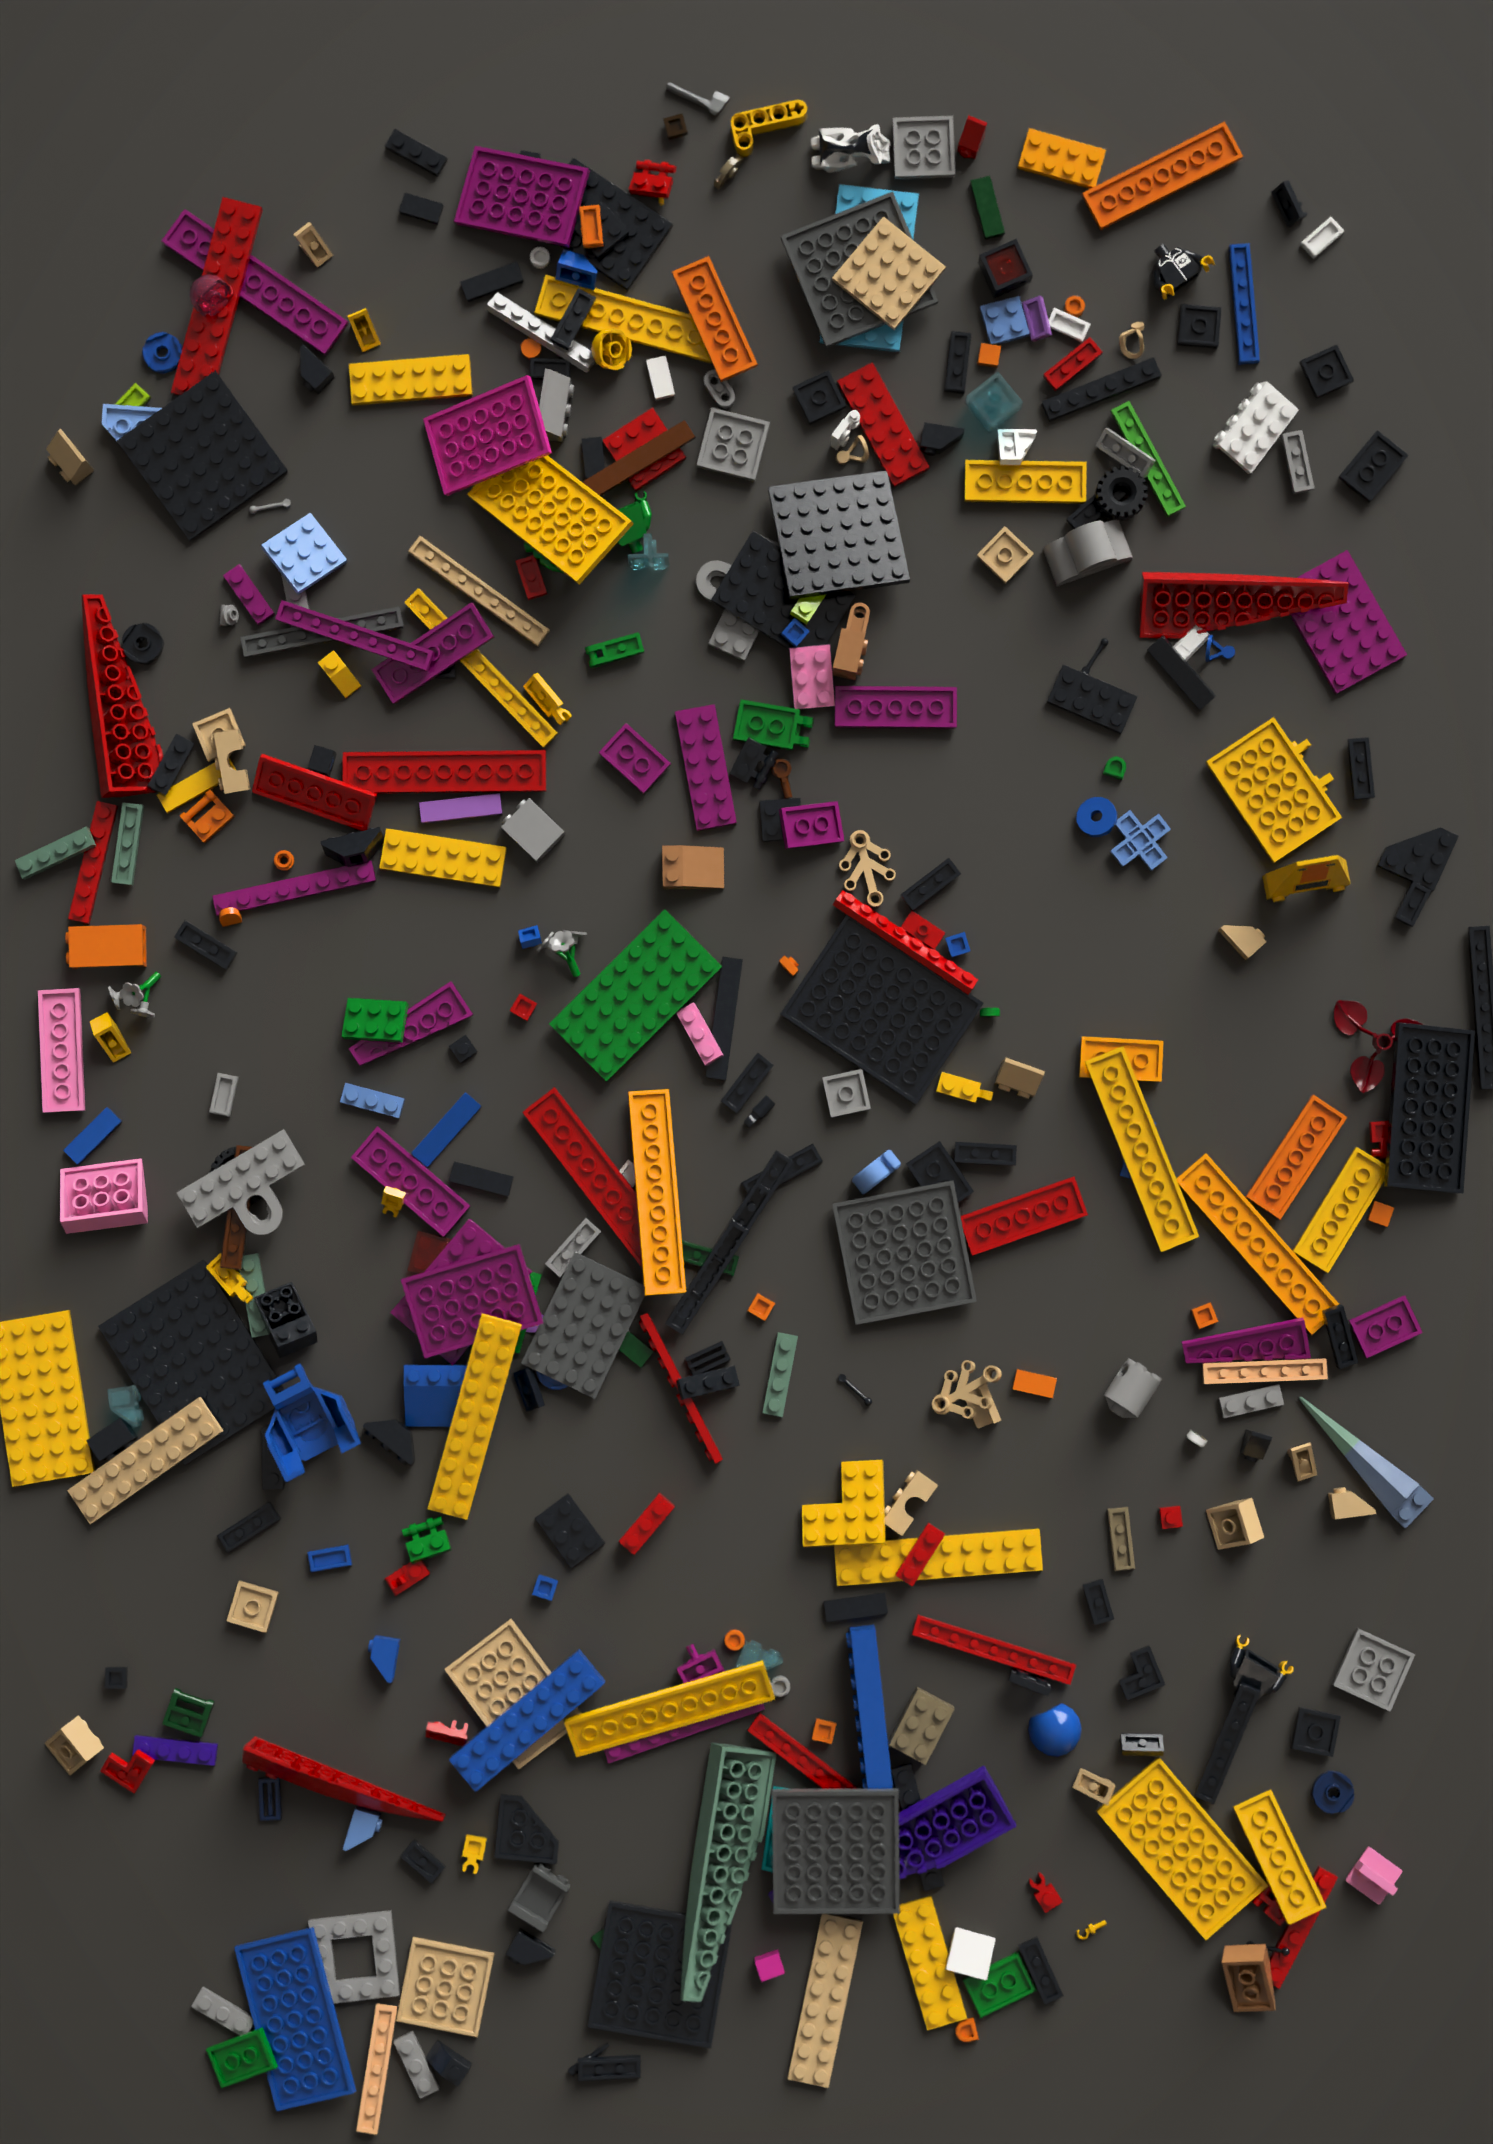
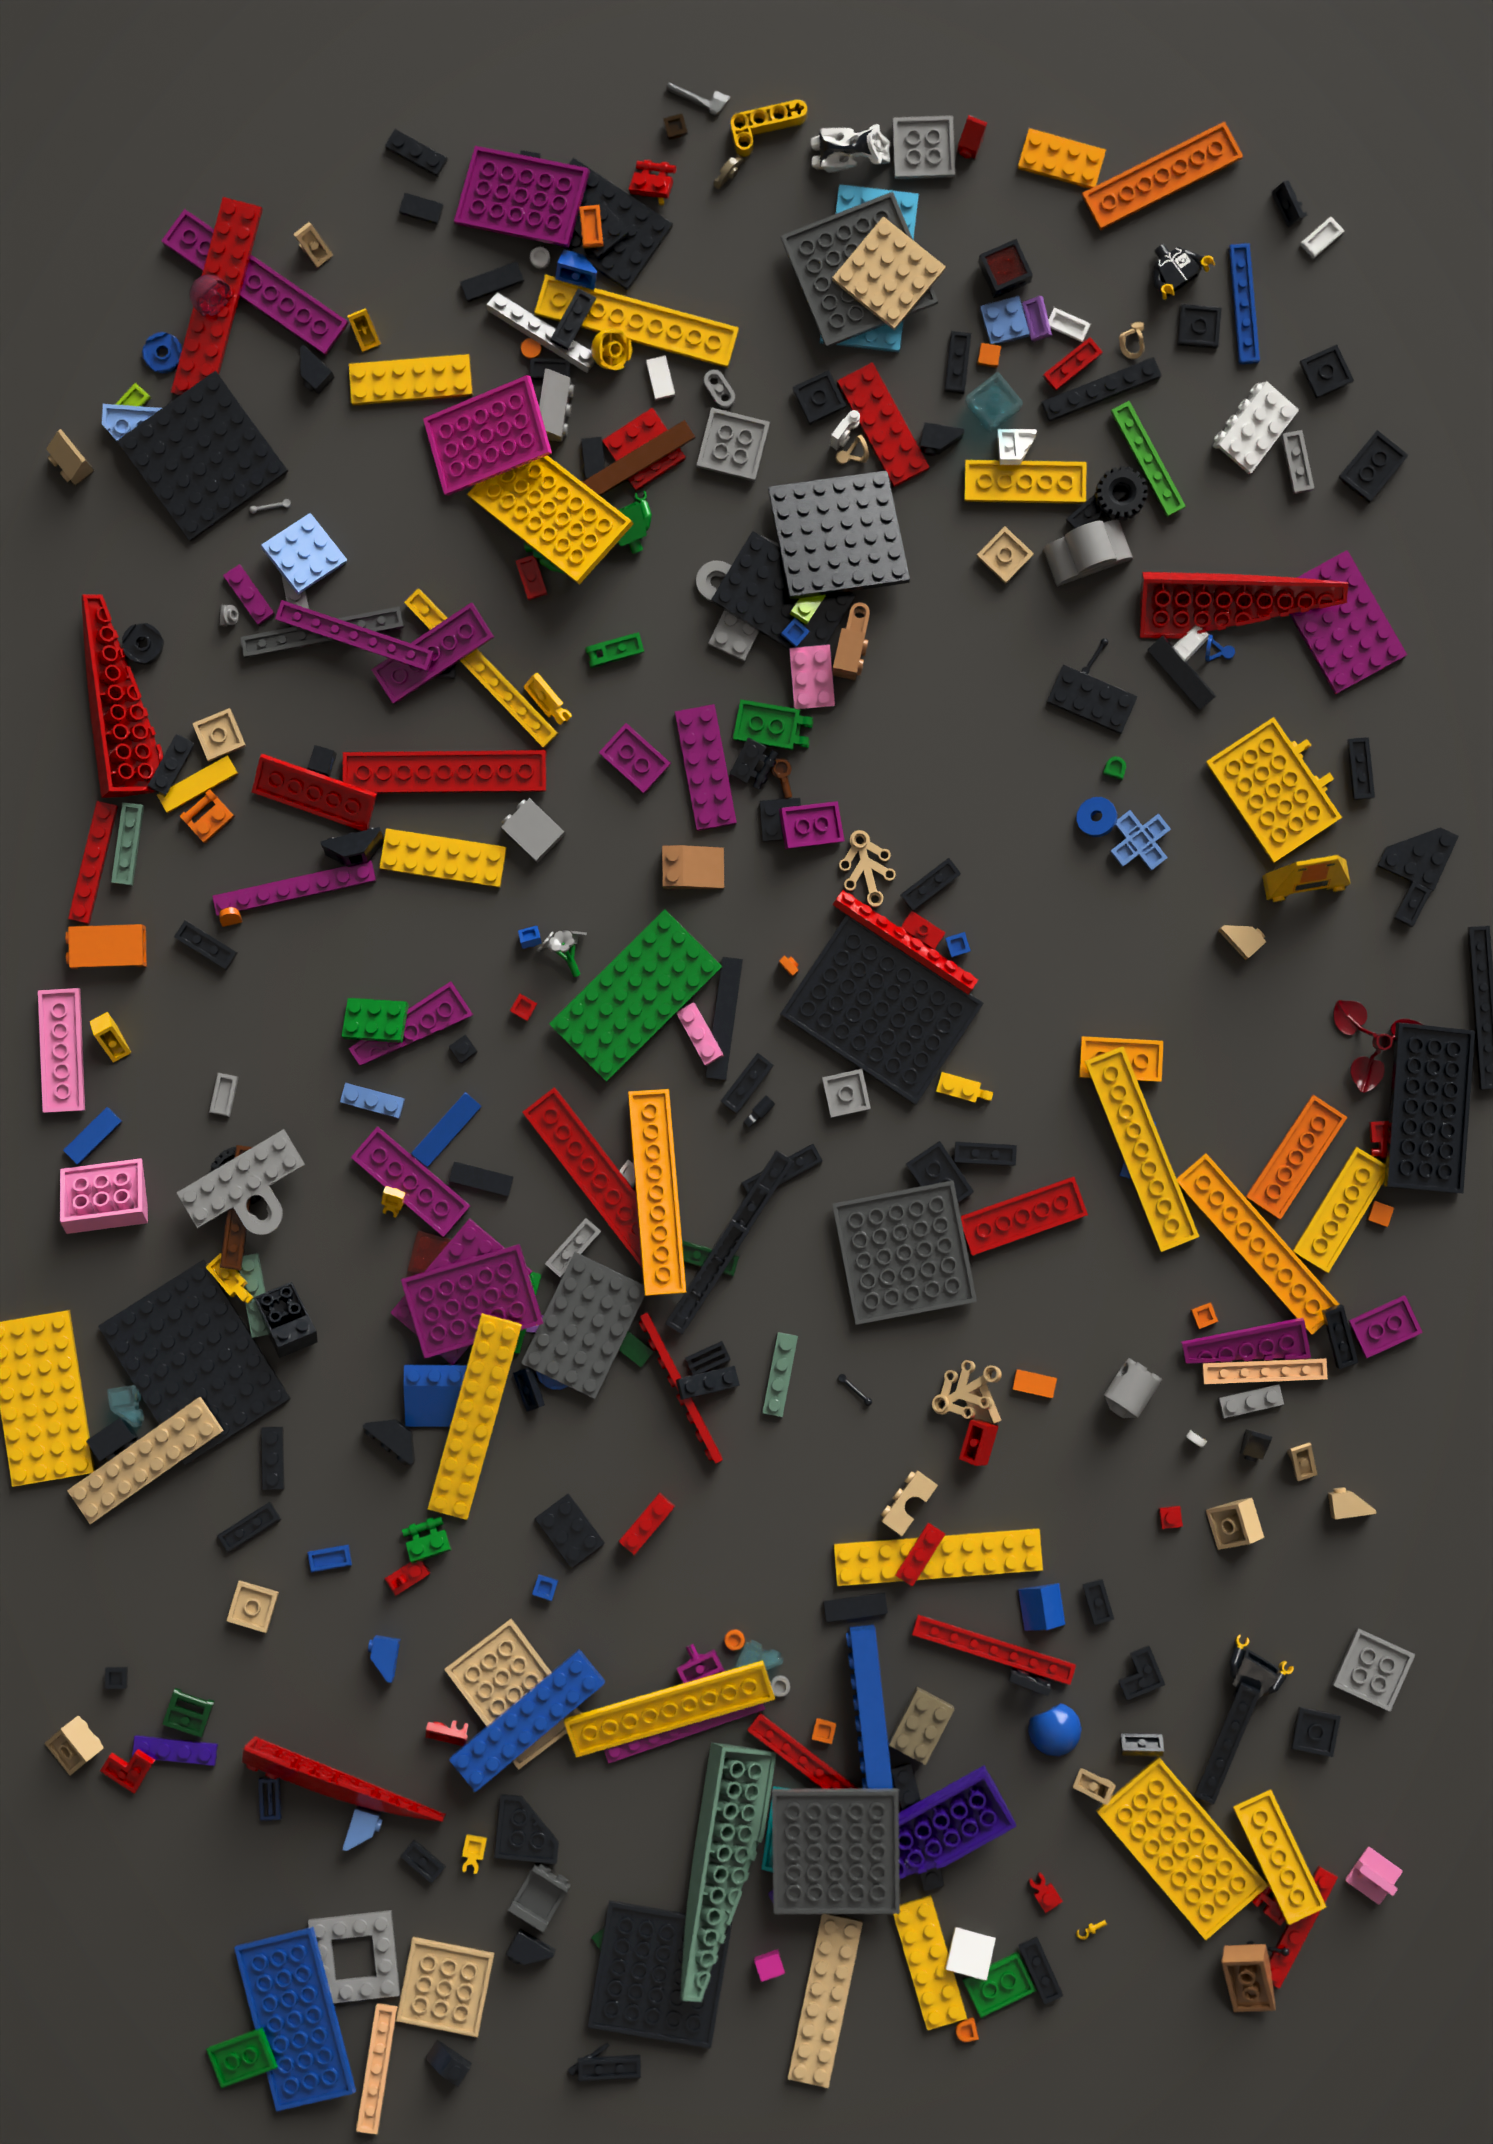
sand green plate [15,827,96,880] -> none
light grey plant [108,971,161,1018] -> none
light grey plate [191,1987,254,2035] -> none
tan arch [211,729,251,794] -> none
blue piece [263,1364,361,1482] -> none
orange plate [274,850,294,871] -> none
yellow slope [318,650,361,698] -> none
light grey plate [393,2031,440,2099] -> none
tan tile [408,536,550,647] -> none
medium lavender tile [419,793,502,824] -> none
clear light blue bracket [628,533,670,570] -> none
orange plate [672,256,758,382] -> none
orange tile [747,1293,775,1321] -> none
yellow plate [802,1460,886,1547] -> none
magenta plate [835,686,957,729] -> none
medium blue animal [852,1150,901,1194] -> none
dark green tile [970,176,1005,240] -> none
green tile [980,1008,1000,1017] -> none
tan slope [995,1058,1045,1099] -> none
orange tile [1064,296,1085,317] -> none
light grey plate [1095,428,1156,478] -> none
dark tan tile [1107,1507,1135,1571] -> none
sand blue plate [1299,1397,1434,1529] -> none
dark blue plate [1311,1770,1354,1814] -> none
none -> red brick [959,1419,999,1466]
none -> blue slope [1018,1583,1066,1631]

